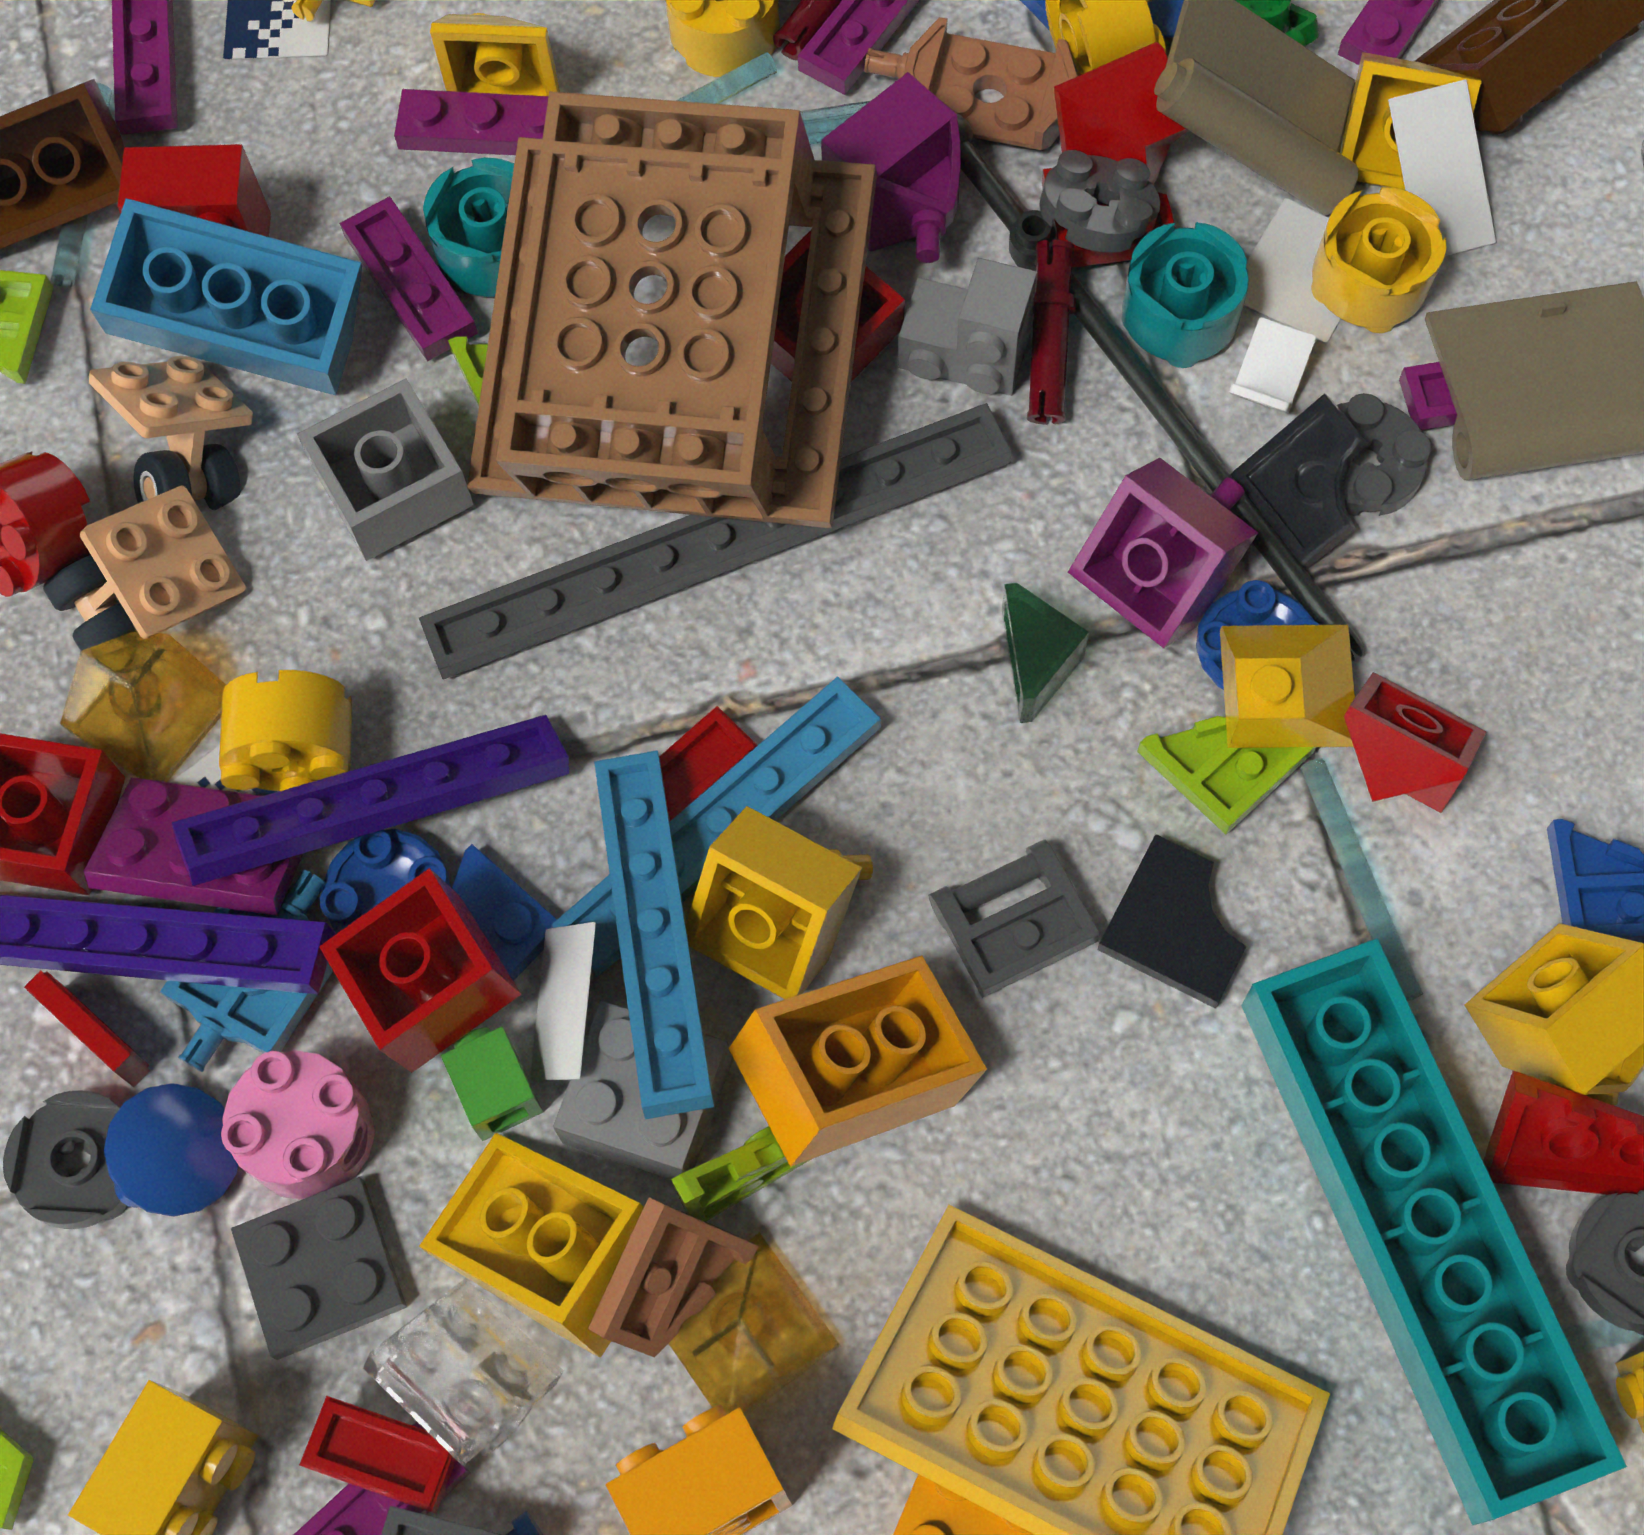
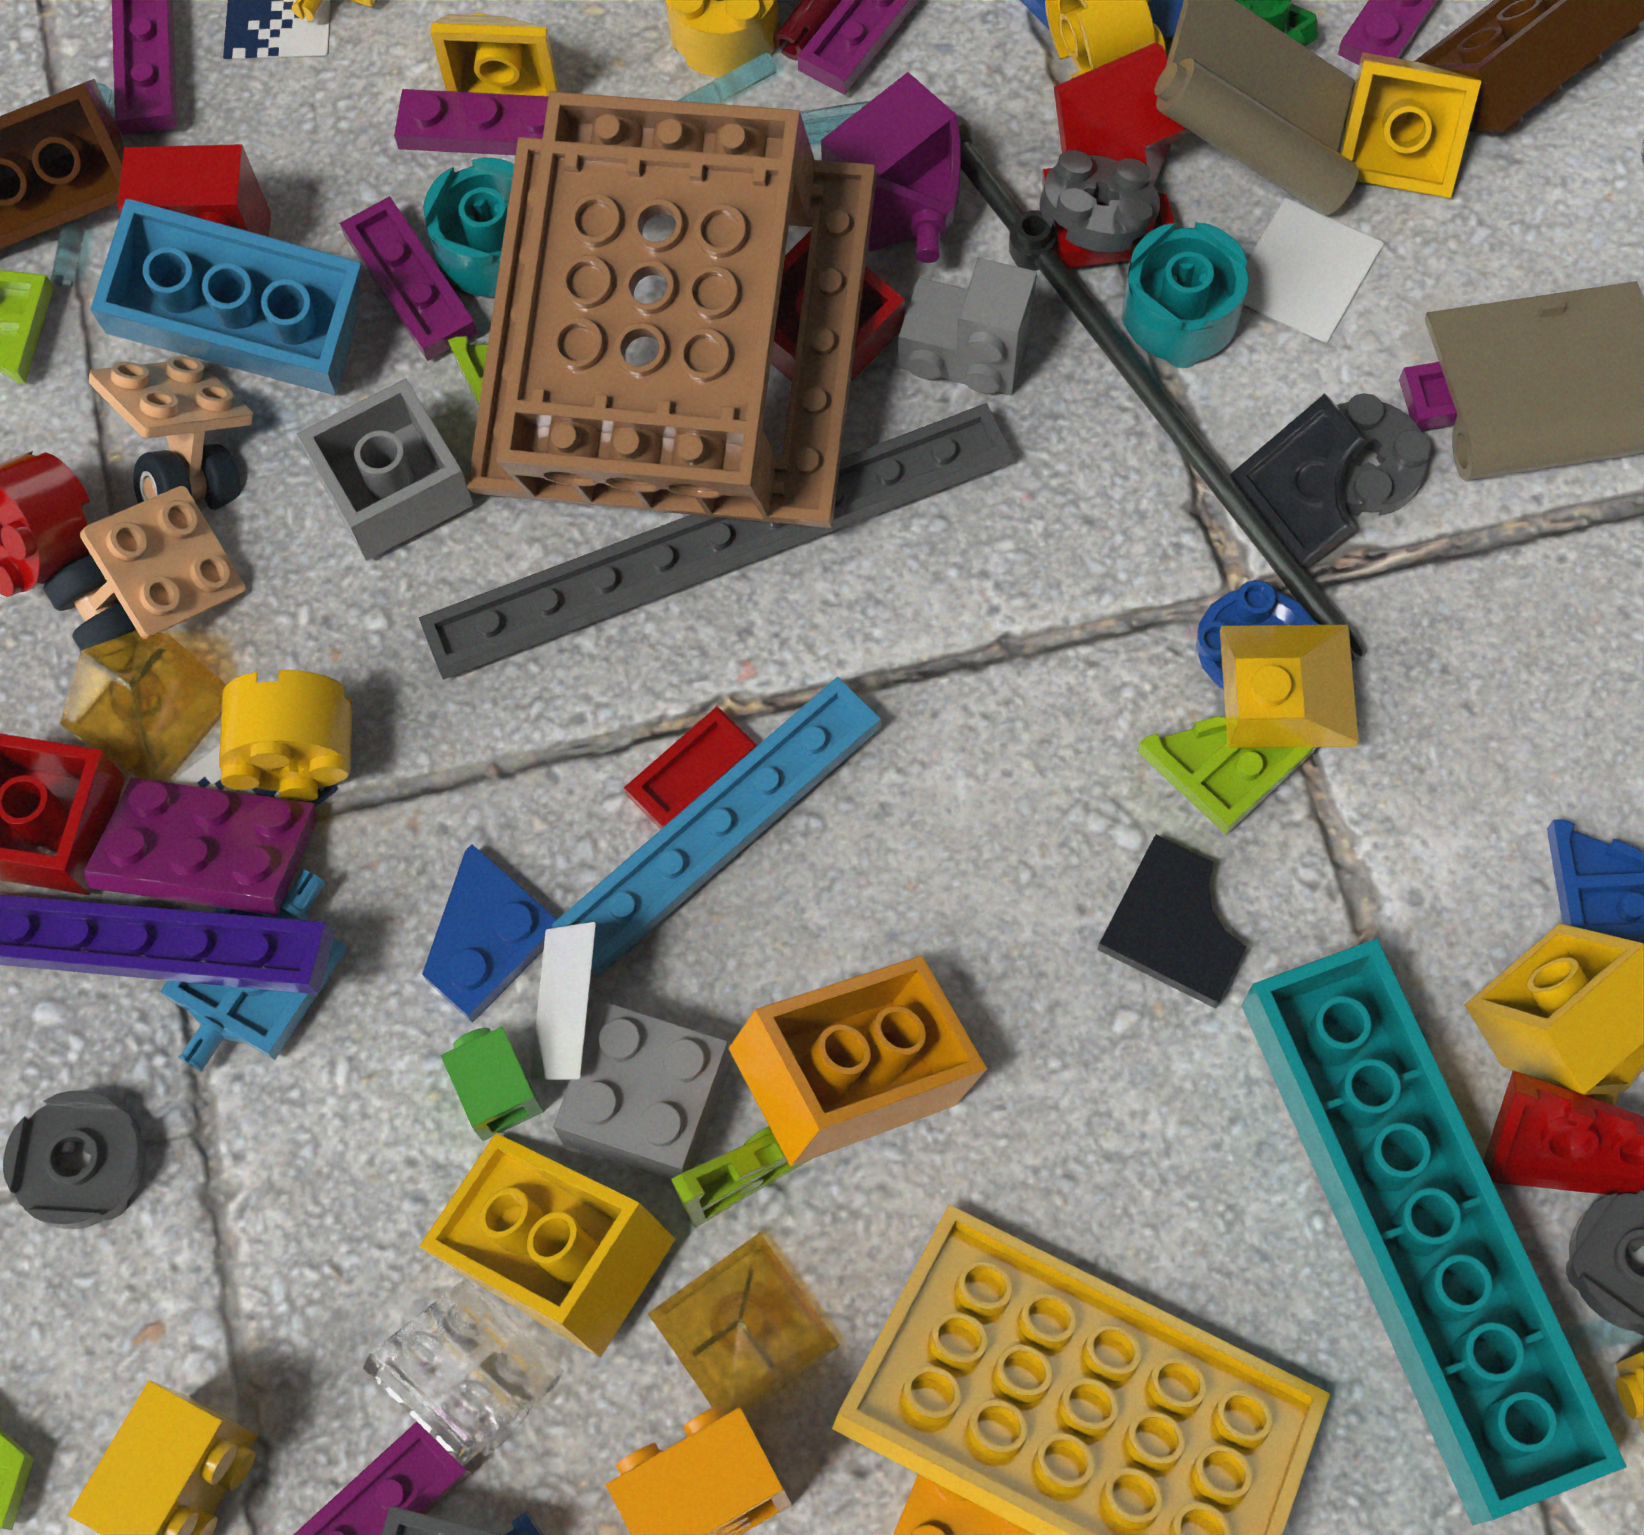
red tile [24,970,150,1087] -> none
blue dish [104,1083,238,1217] -> none
dark purple plate [172,715,569,886] -> none
bright pink brick [221,1050,375,1200] -> none
dark grey plate [231,1177,407,1360] -> none
red tile [299,1396,462,1514] -> none
red brick [319,868,522,1073] -> none
blue dish [320,829,450,934] -> none
nougat wing [588,1197,758,1358] -> none
dark azure plate [594,750,714,1120] -> none
yellow piece [686,806,873,999] -> none
nougat plate [864,17,1077,150] -> none
dark grey plate [928,839,1100,998] -> none
clear green slope [1002,583,1089,723] -> none
dark red pin [1027,240,1076,425] -> none
magenta piece [1068,458,1258,649] -> none
white bracket [1229,317,1316,414] -> none
clear light blue bar [1300,758,1423,1002] -> none
yellow brick [1311,187,1447,333] -> none
red slope [1344,672,1486,813] -> none
white sticker [1388,79,1496,256] -> none

